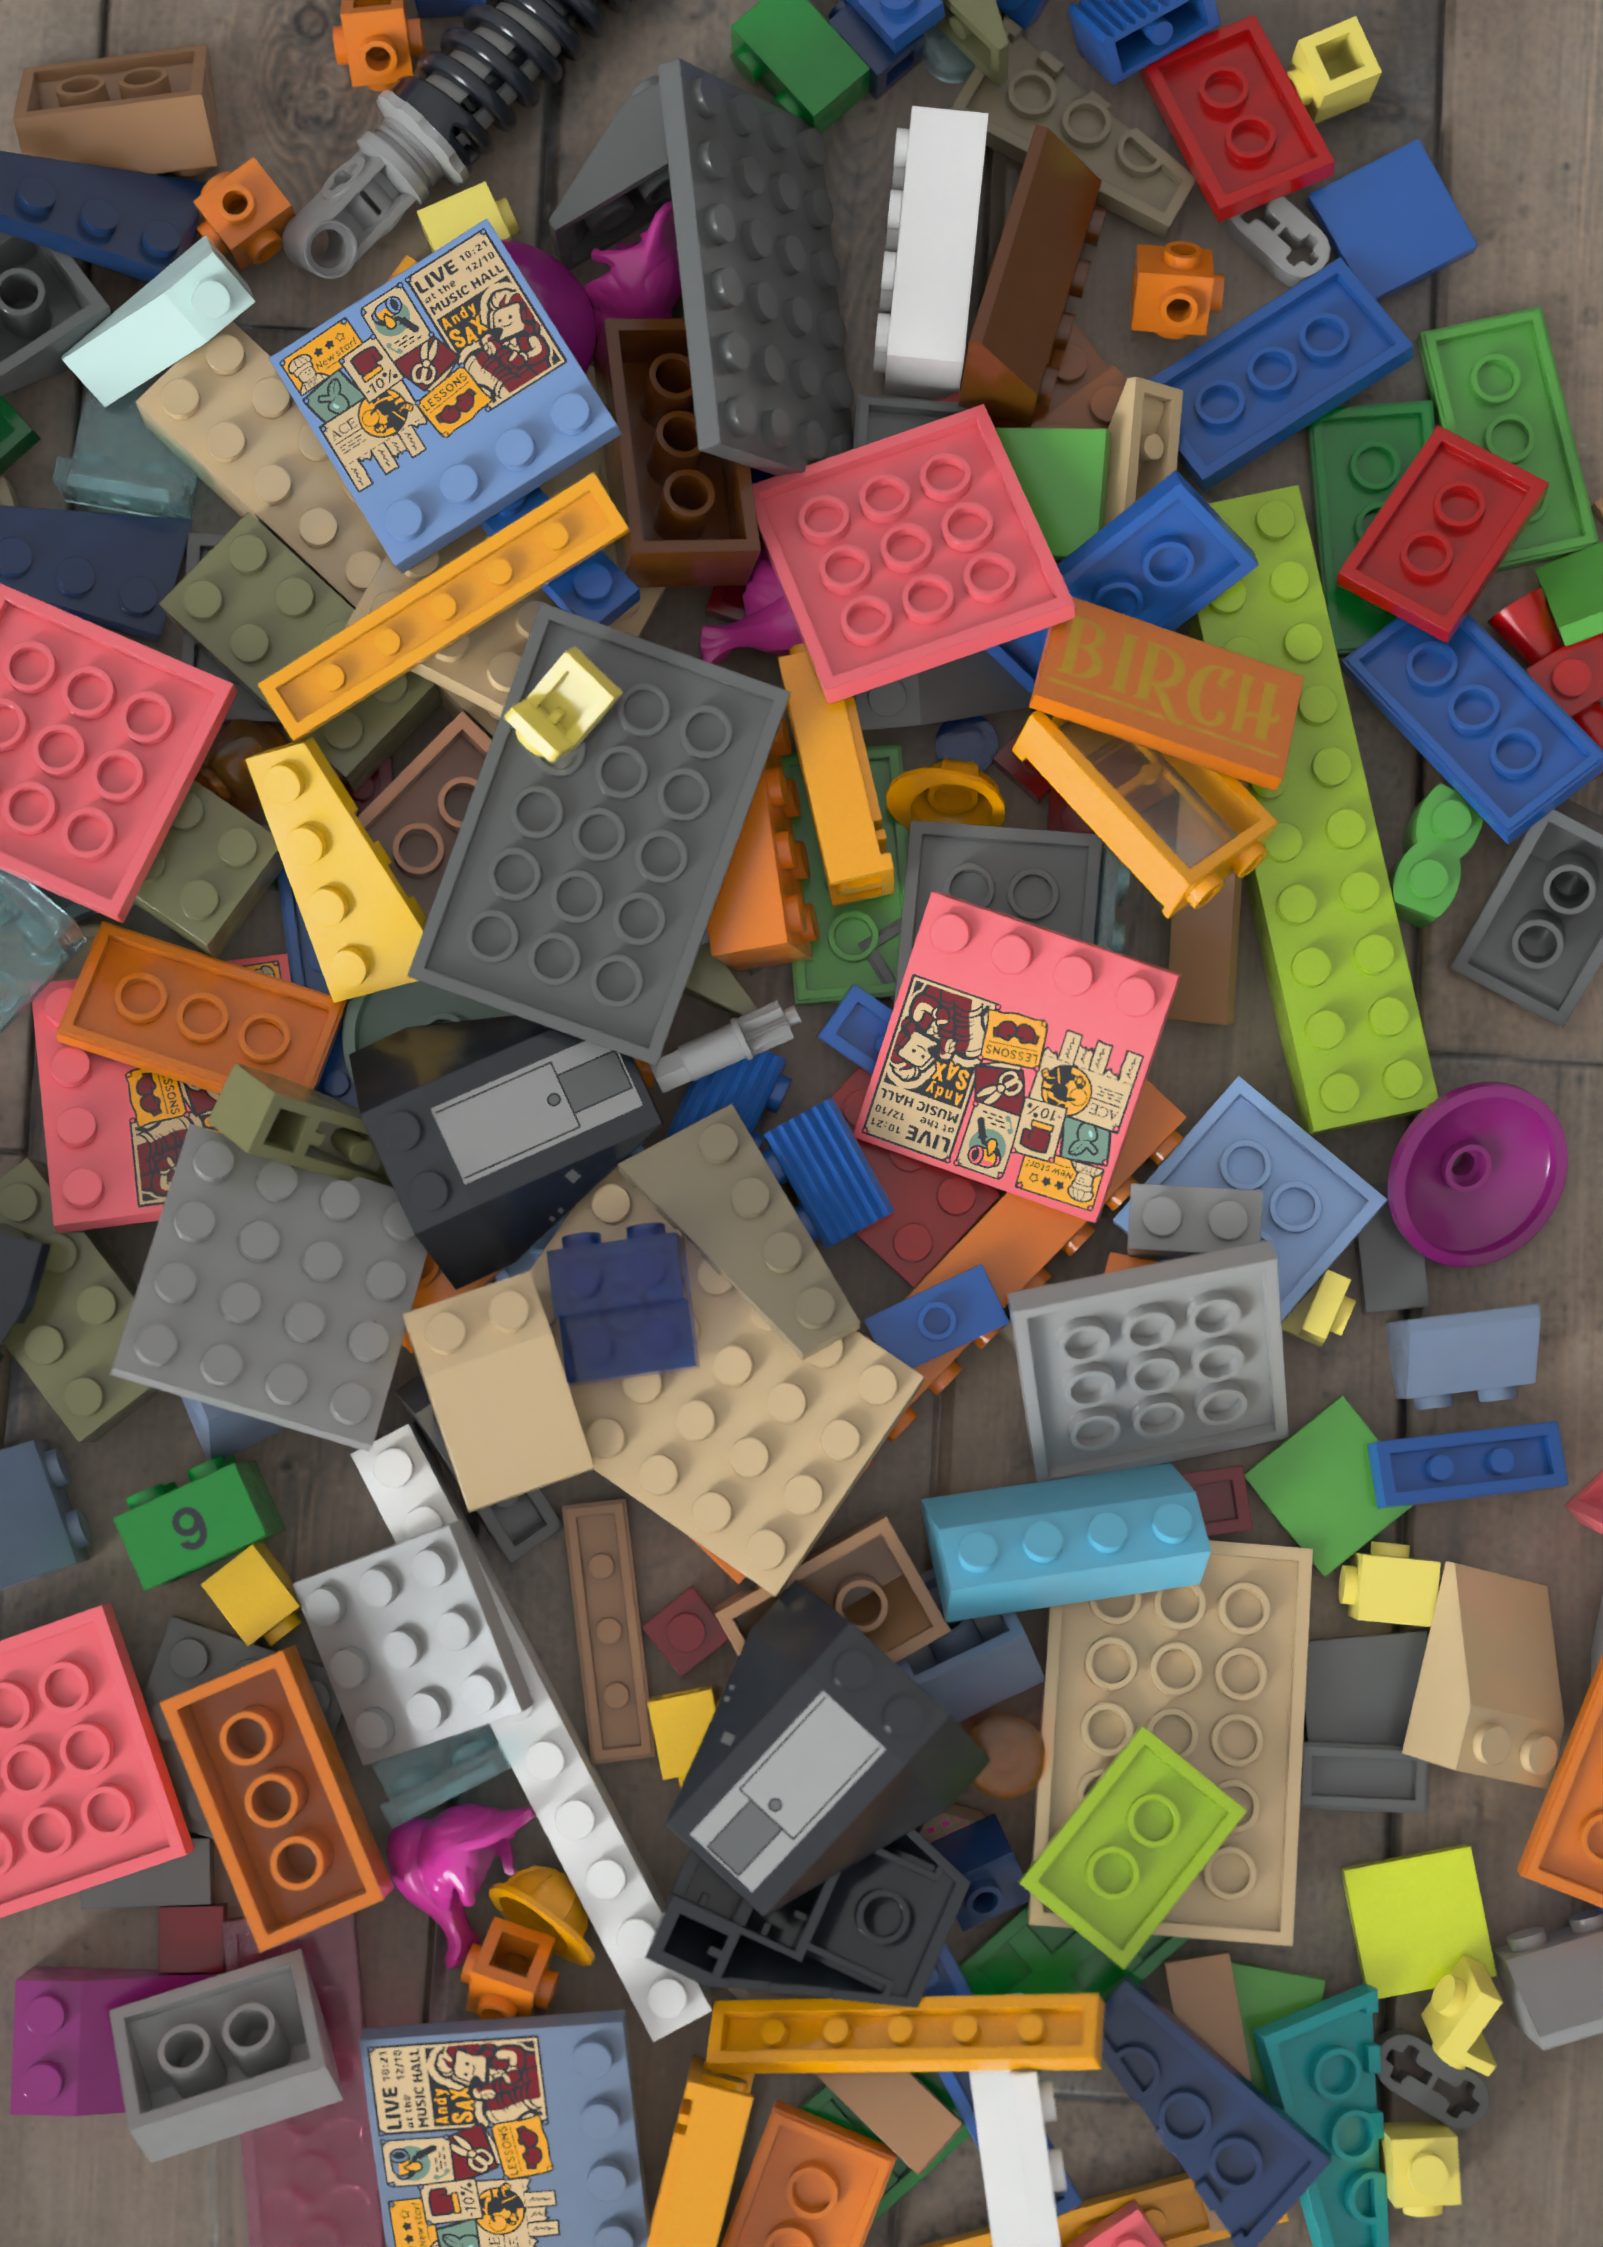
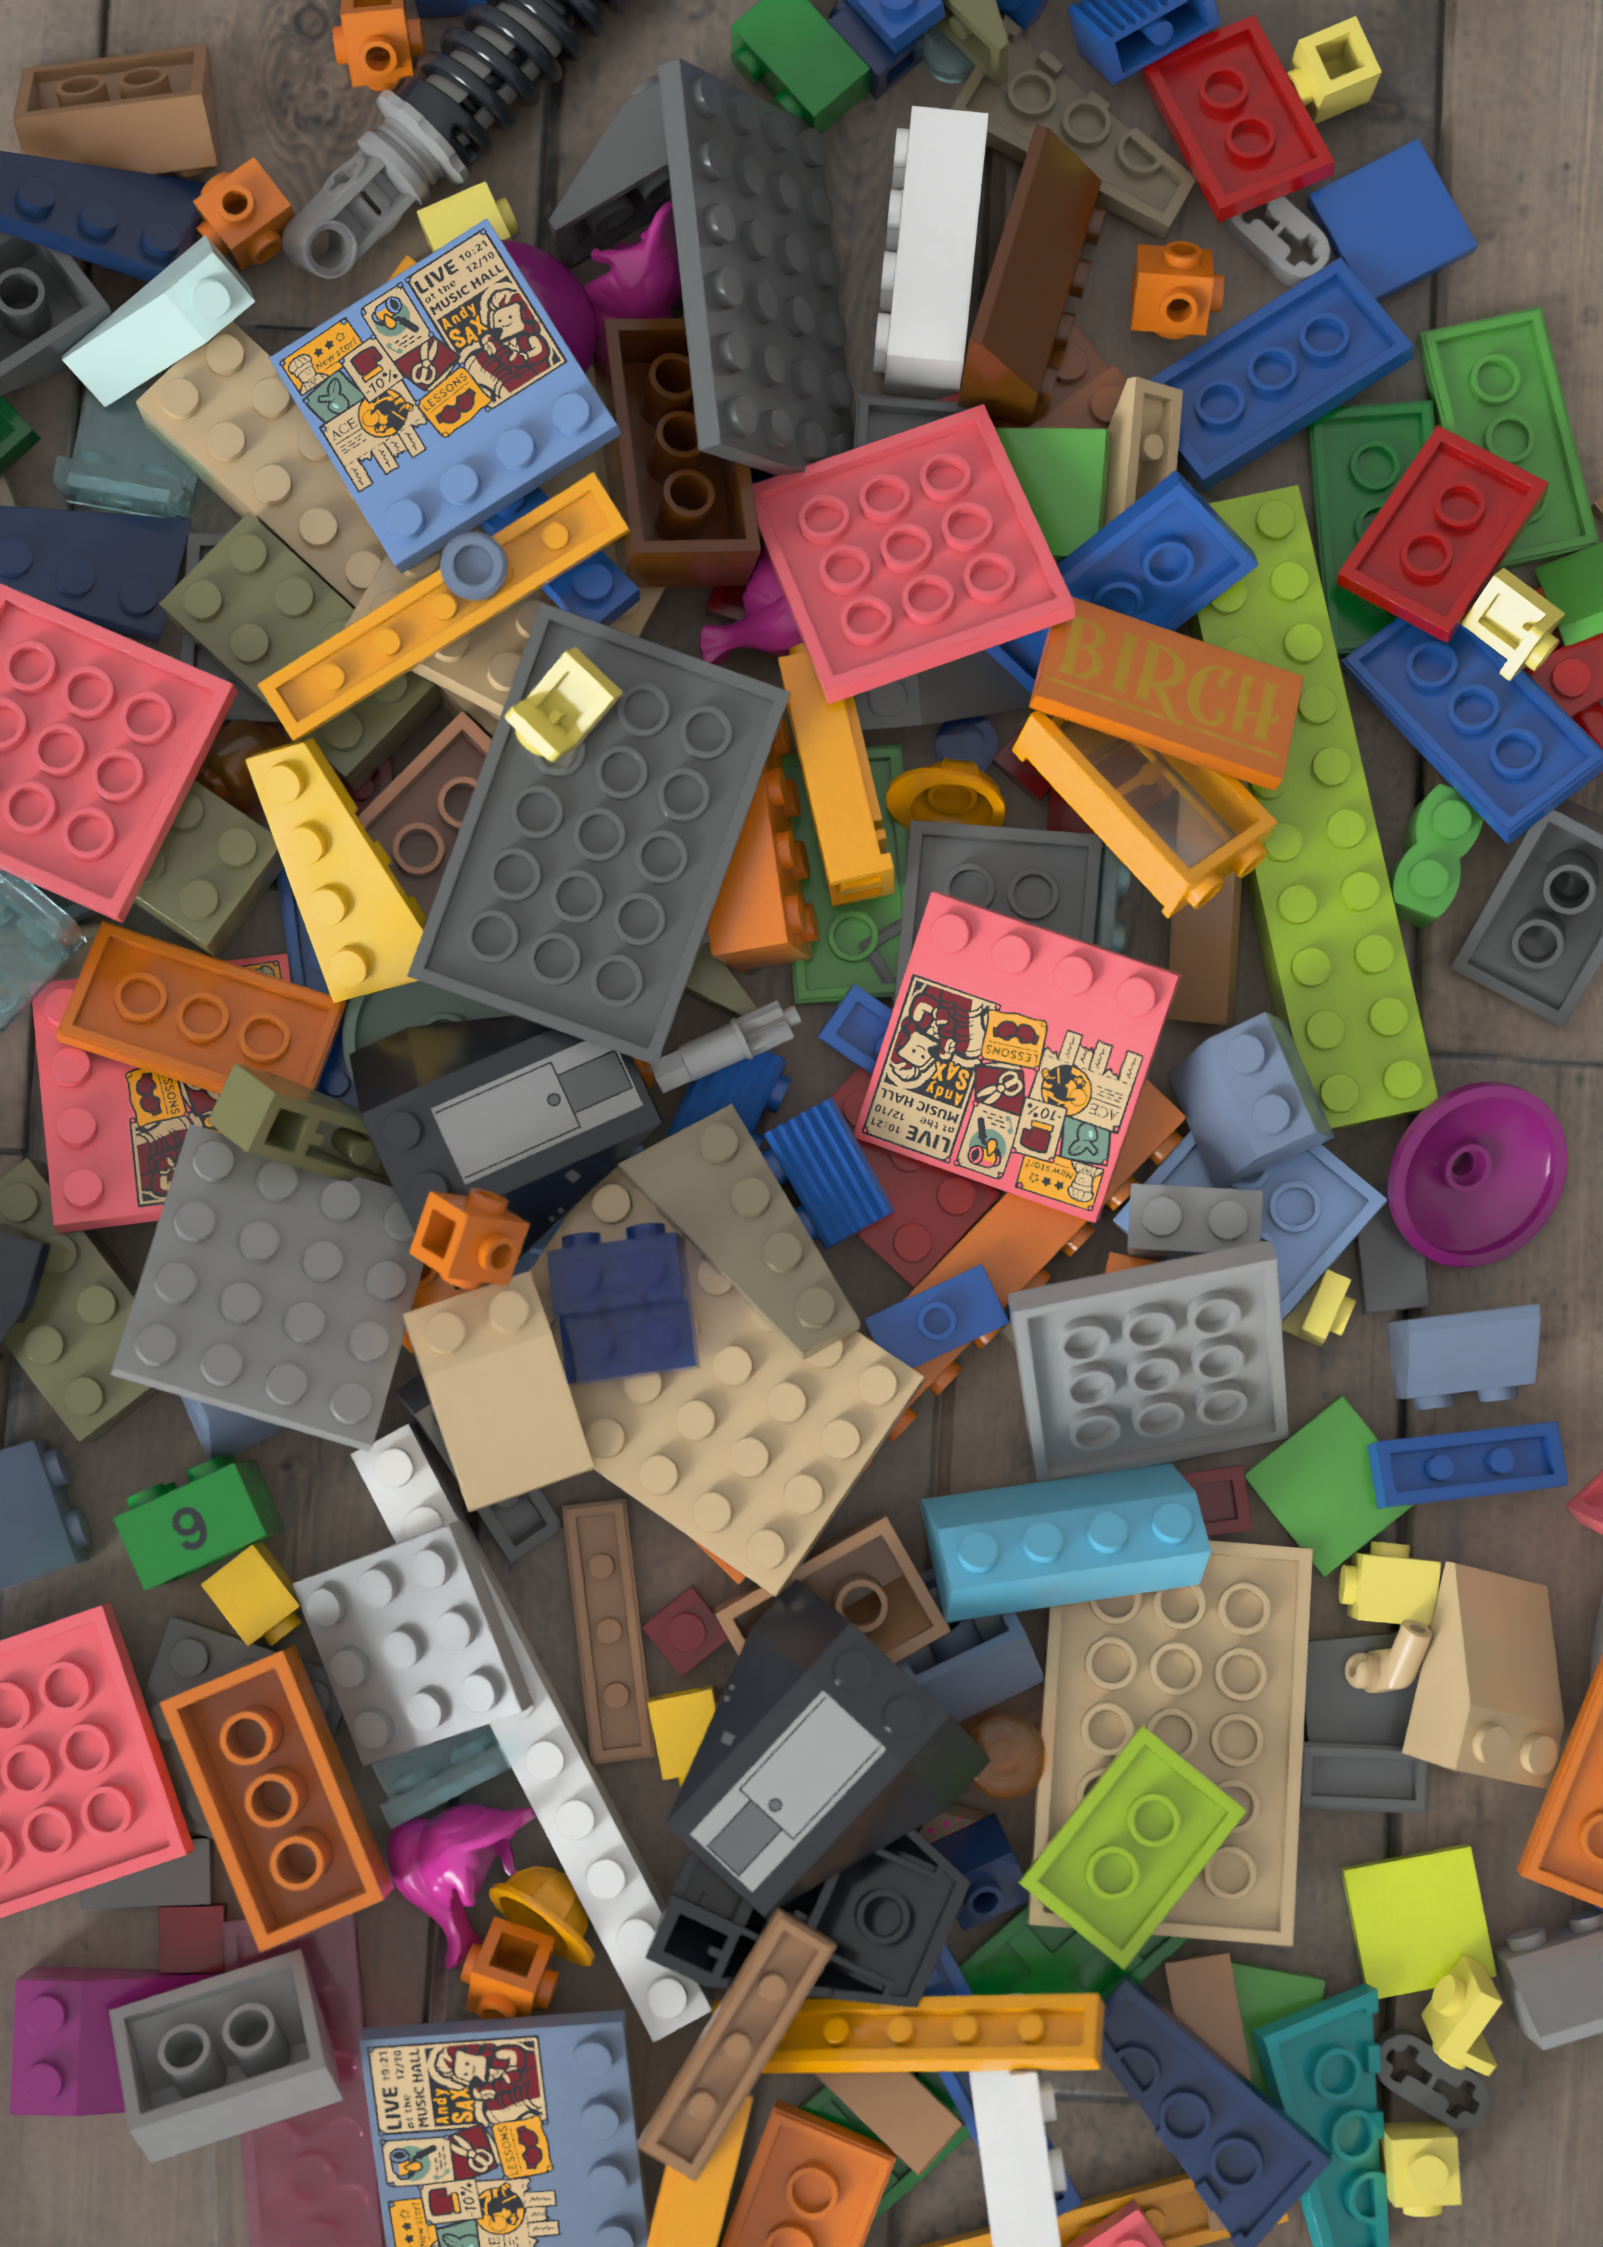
none -> orange brick [409,1188,530,1290]
none -> sand blue tile [440,532,509,601]
none -> medium nougat tile [637,1908,837,2182]
none -> sand blue slope [1167,1012,1335,1188]
none -> tan arm [1345,1620,1433,1693]
none -> light yellow bracket [1461,567,1565,681]

